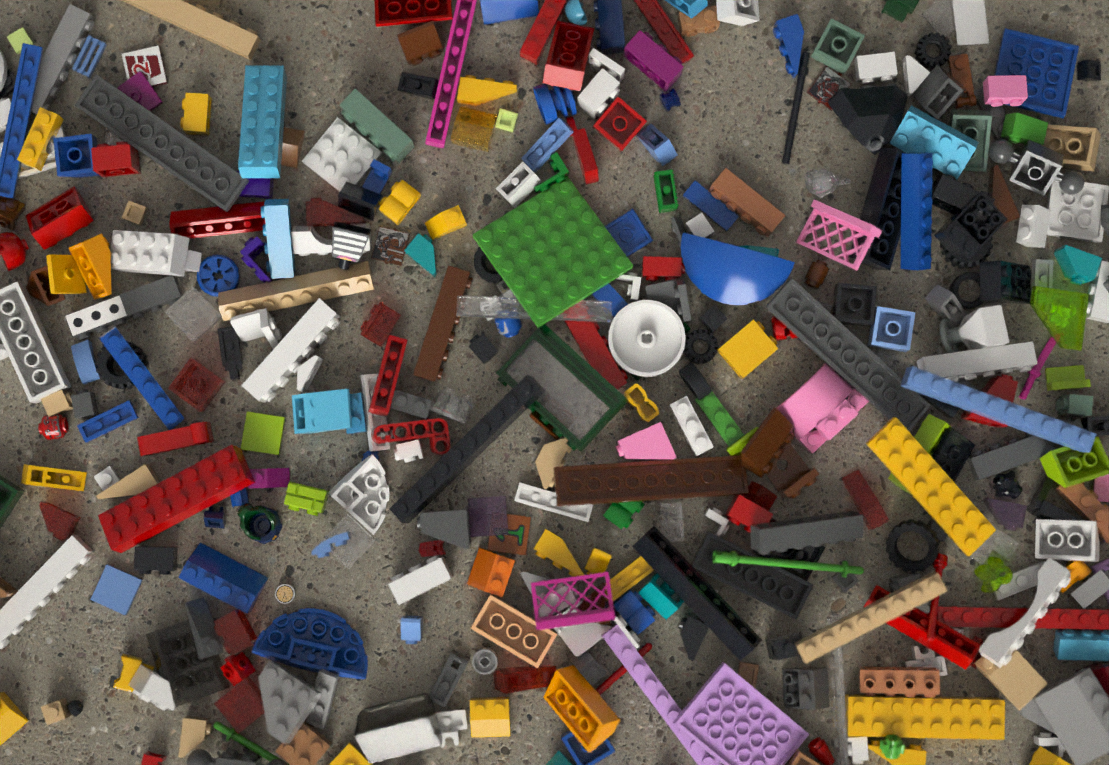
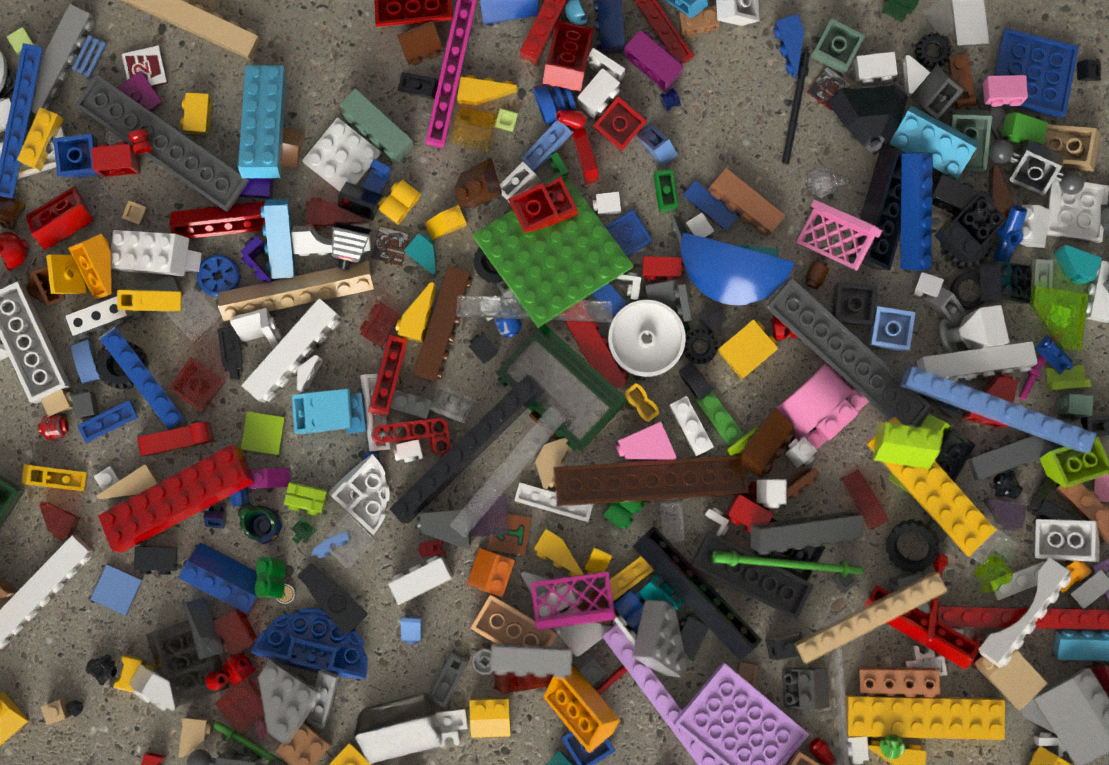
none -> black rock [86,654,117,685]
none -> yellow slope [117,289,182,311]
none -> red wheel [128,129,152,154]
none -> red cone [206,671,227,690]
none -> green brick [255,557,286,599]
none -> clear pink tile [255,718,267,741]
none -> clear green tile [291,519,317,544]
none -> black piece [298,563,368,635]
none -> yellow slope [396,282,437,343]
none -> clear plate [450,405,566,538]
none -> reddish brown slope [454,158,502,208]
none -> light grey brick [491,643,572,678]
none -> red slope [508,177,579,233]
none -> red cone [556,110,586,129]
none -> white brick [592,192,621,216]
none -> light grey brick [632,600,686,677]
none -> white brick [757,480,786,508]
none -> white brick [784,437,817,468]
none -> lime slope [872,421,943,469]
none -> white panel [914,272,944,297]
none -> blue piece [993,205,1028,262]
none -> blue hinge [1035,334,1074,375]

